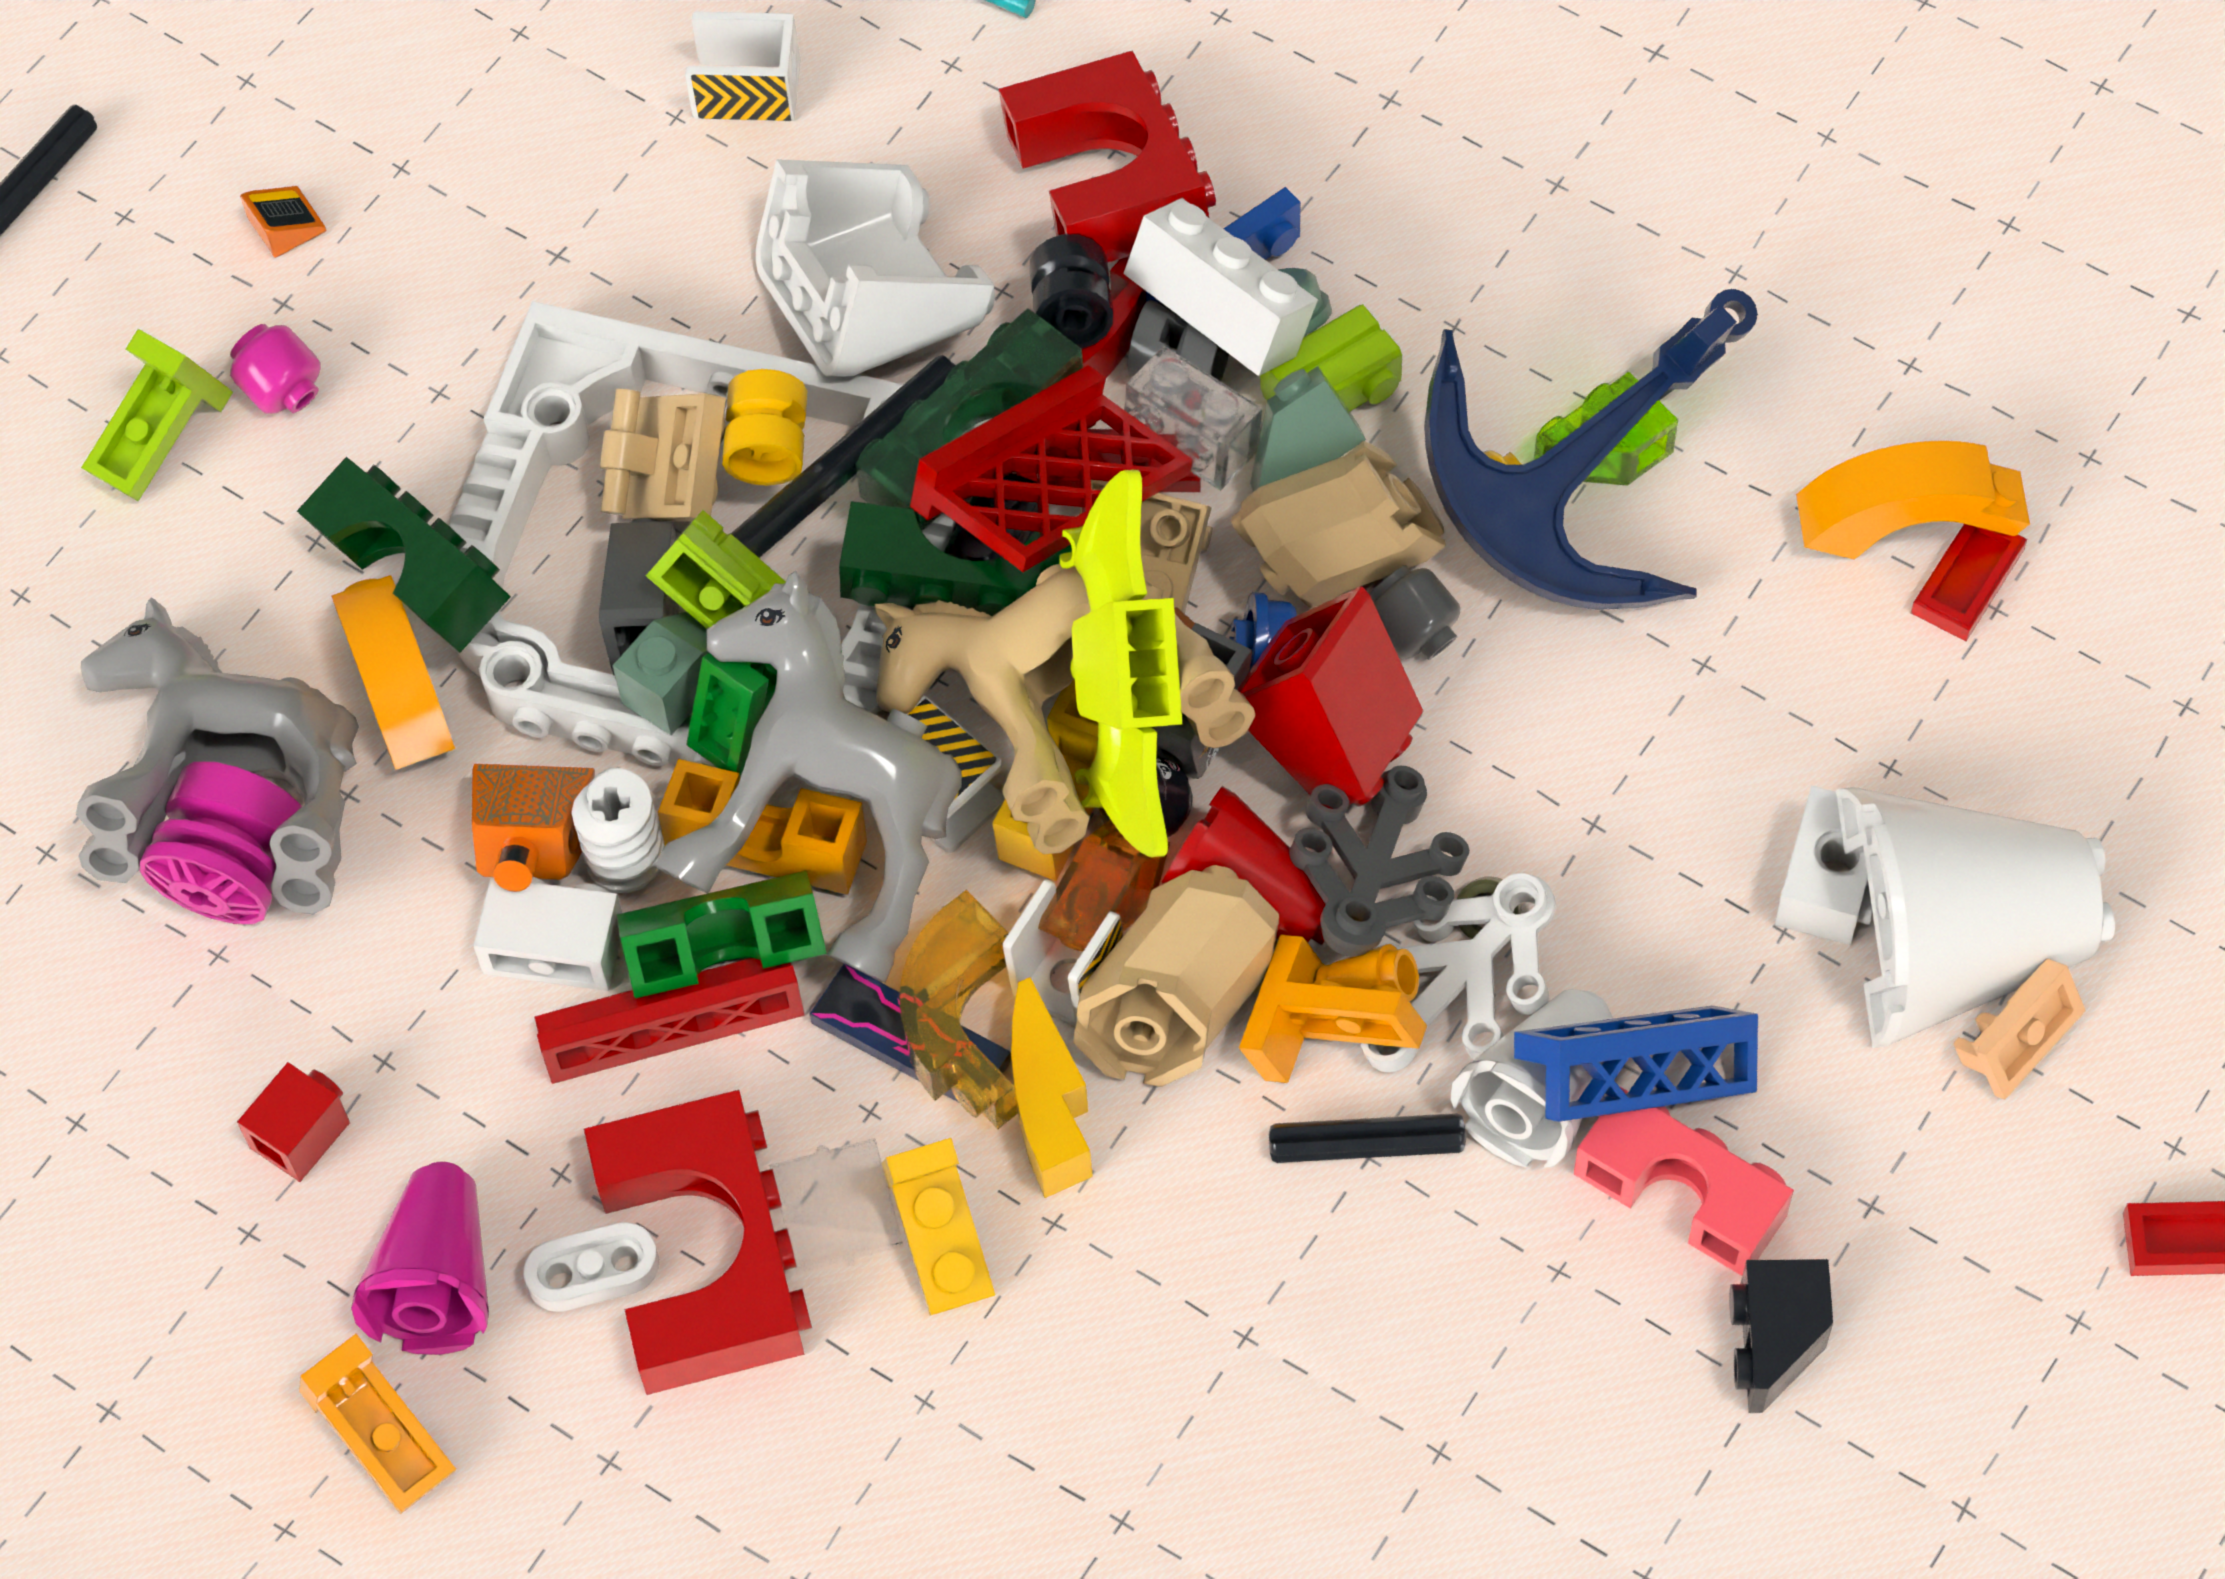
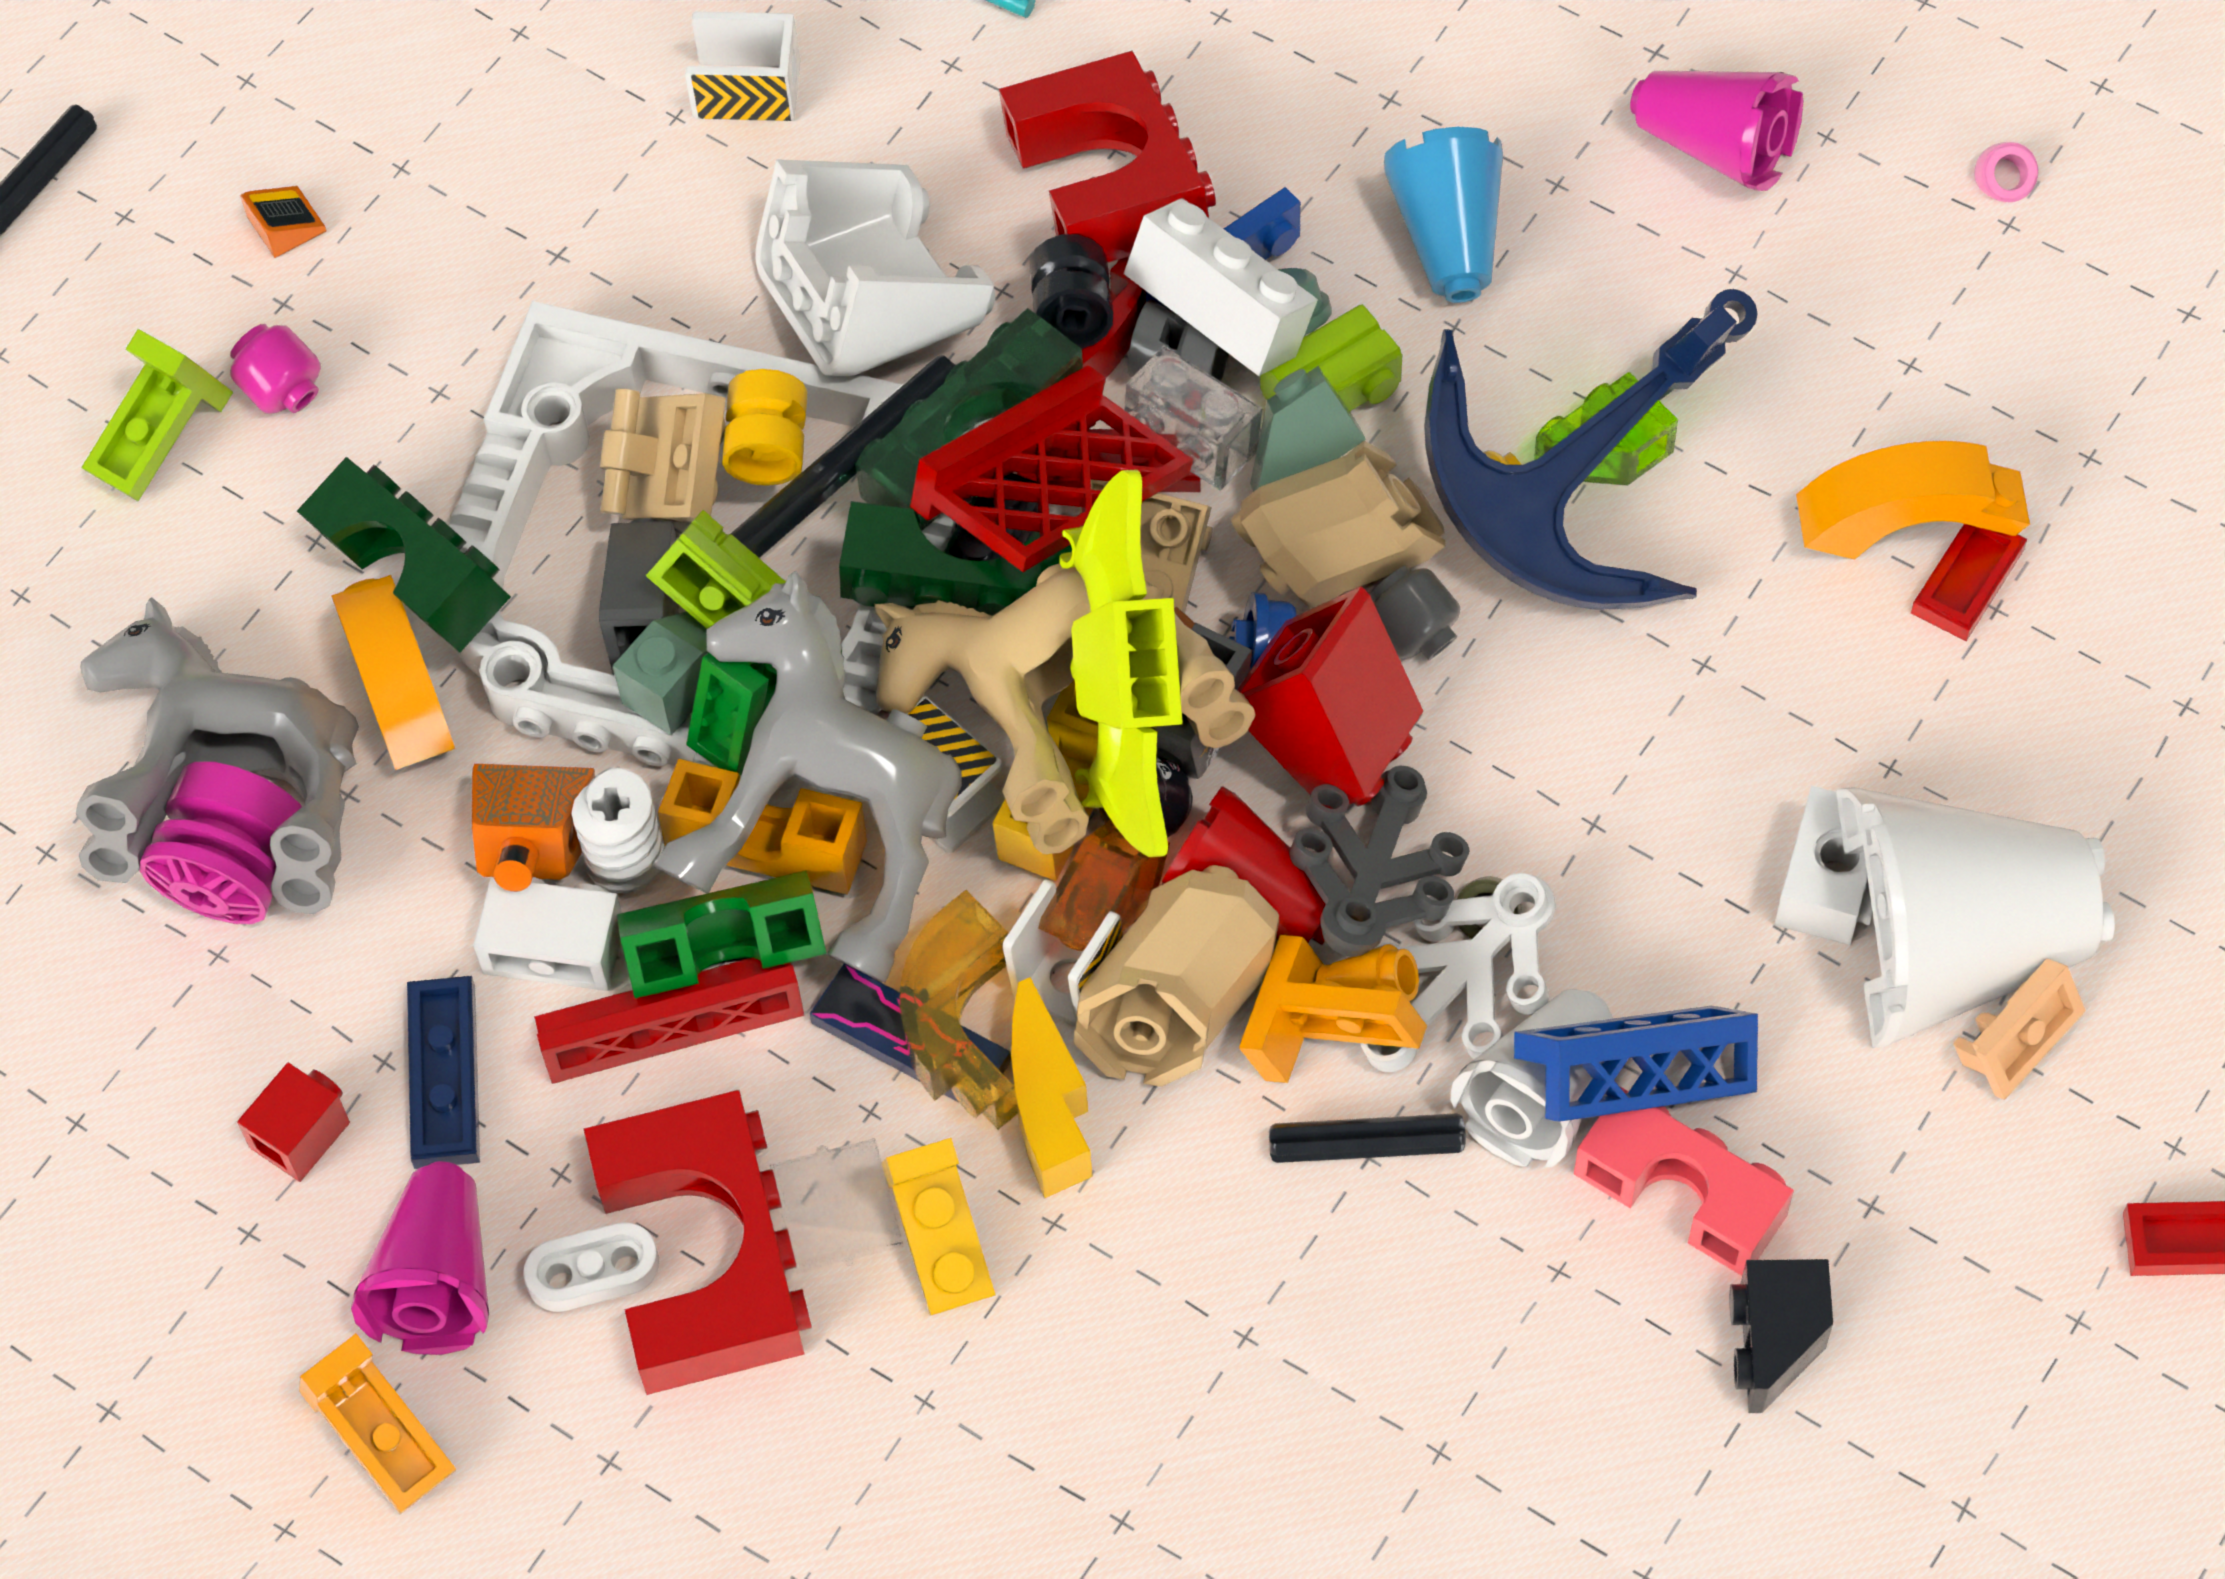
none -> dark blue tile [407,976,480,1169]
none -> dark azure cone [1384,127,1503,303]
none -> dark pink cone [1630,71,1804,191]
none -> bright pink piece [1974,142,2038,202]

